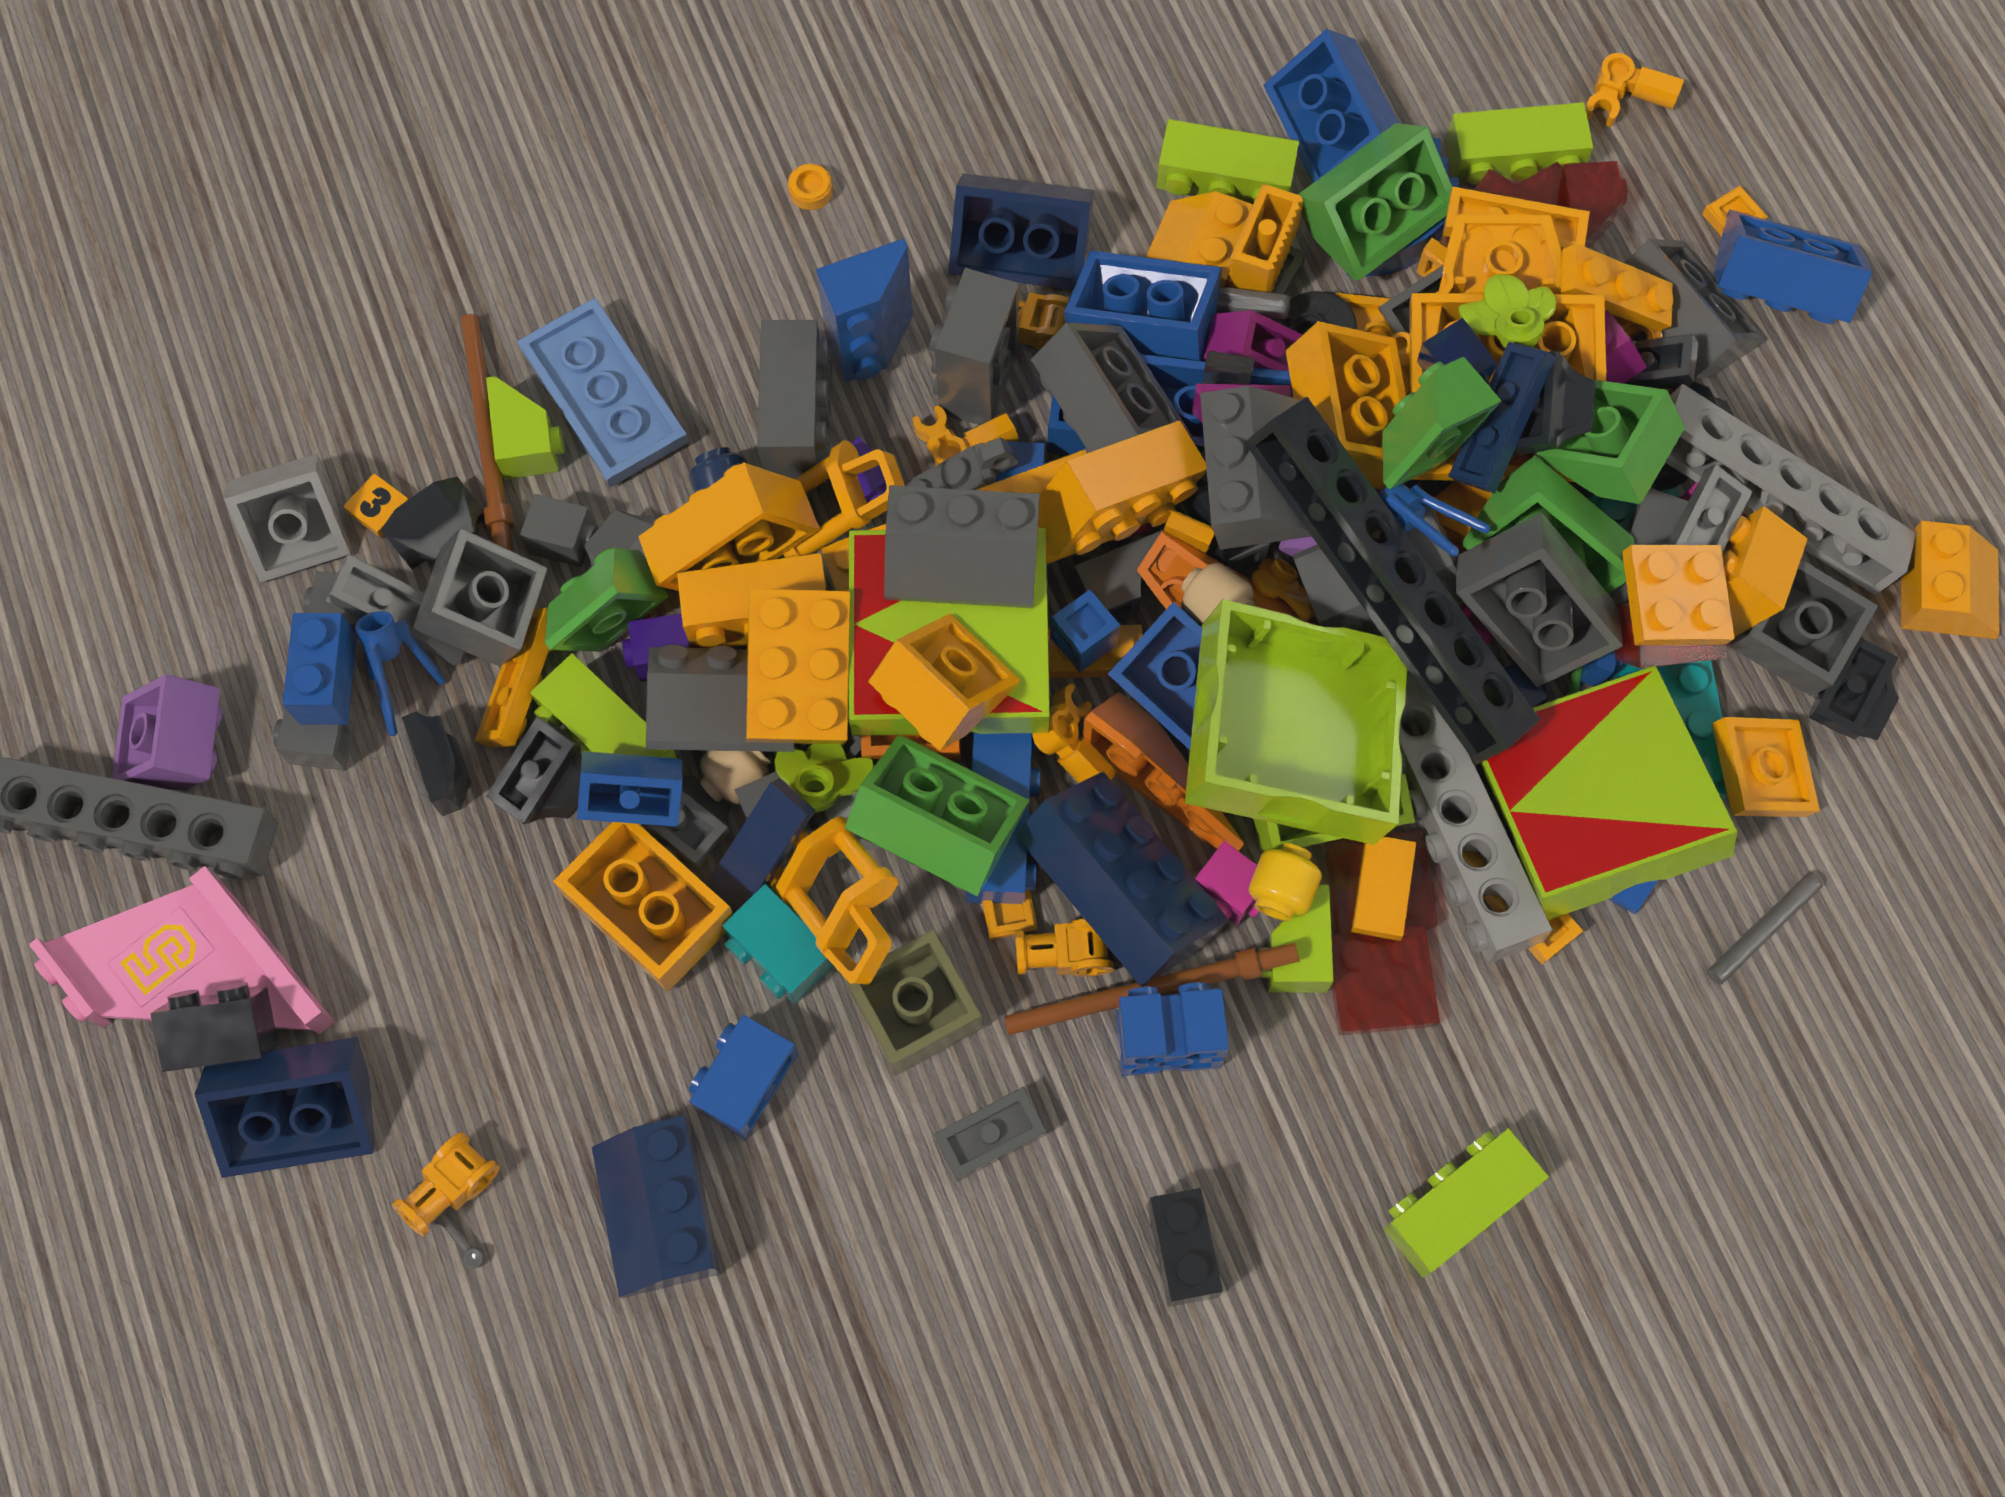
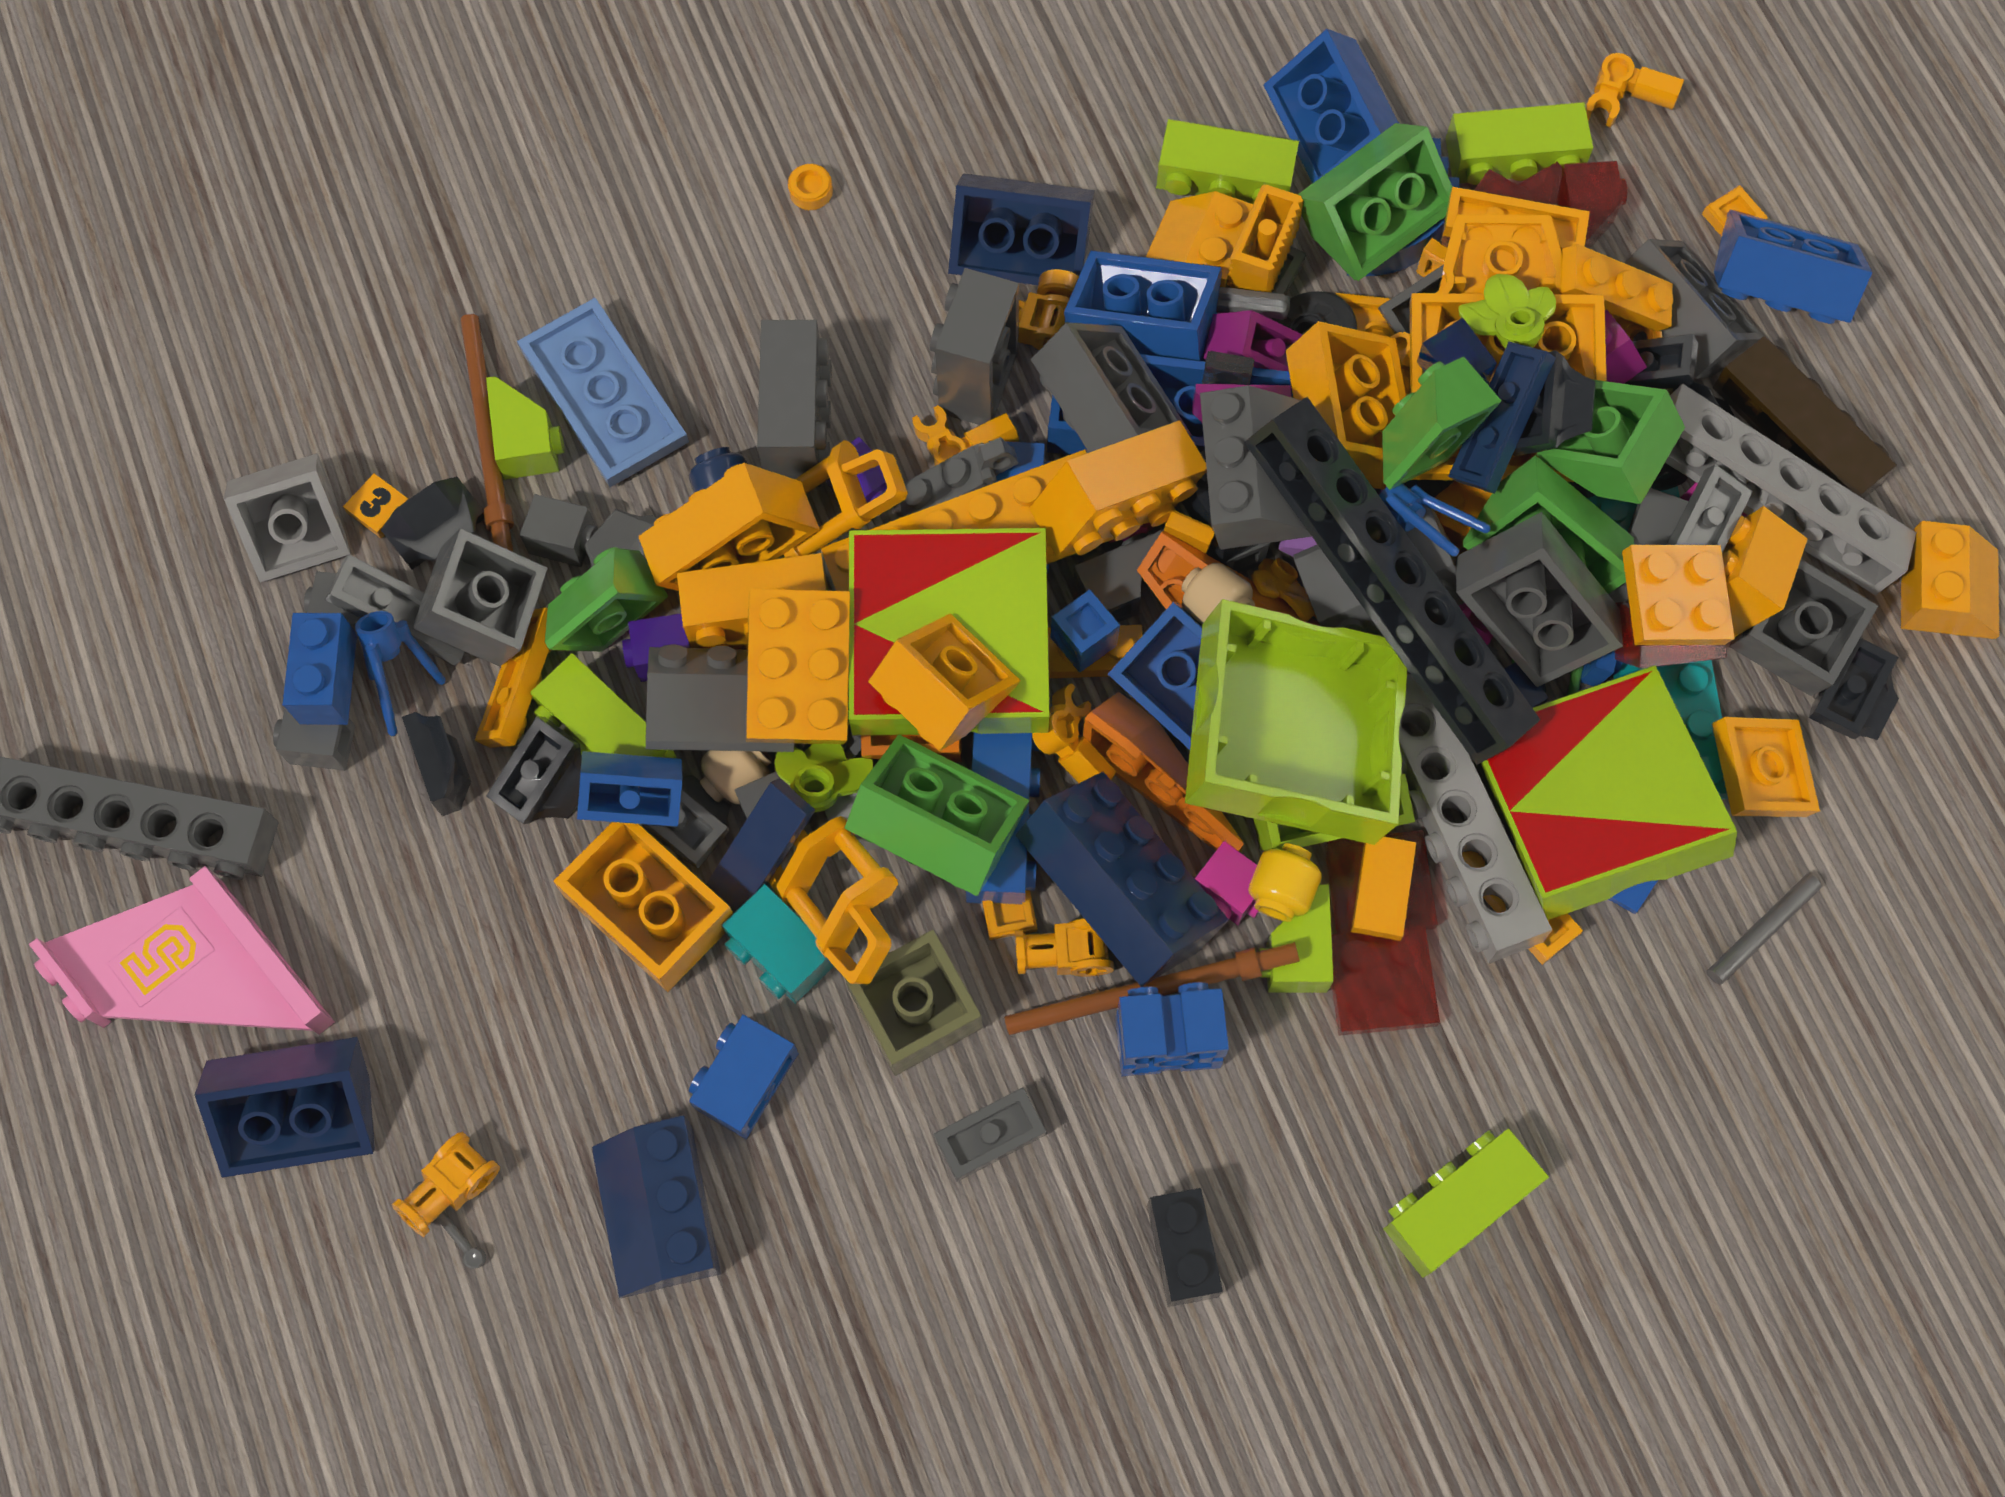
medium lavender slope [112,674,222,789] -> none
black brick [150,982,279,1072] -> none
blue slope [816,238,913,383] -> none
dark grey slope [884,485,1040,608] -> none
none -> light orange tile [1037,269,1079,299]
none -> dark brown brick [1712,336,1897,499]

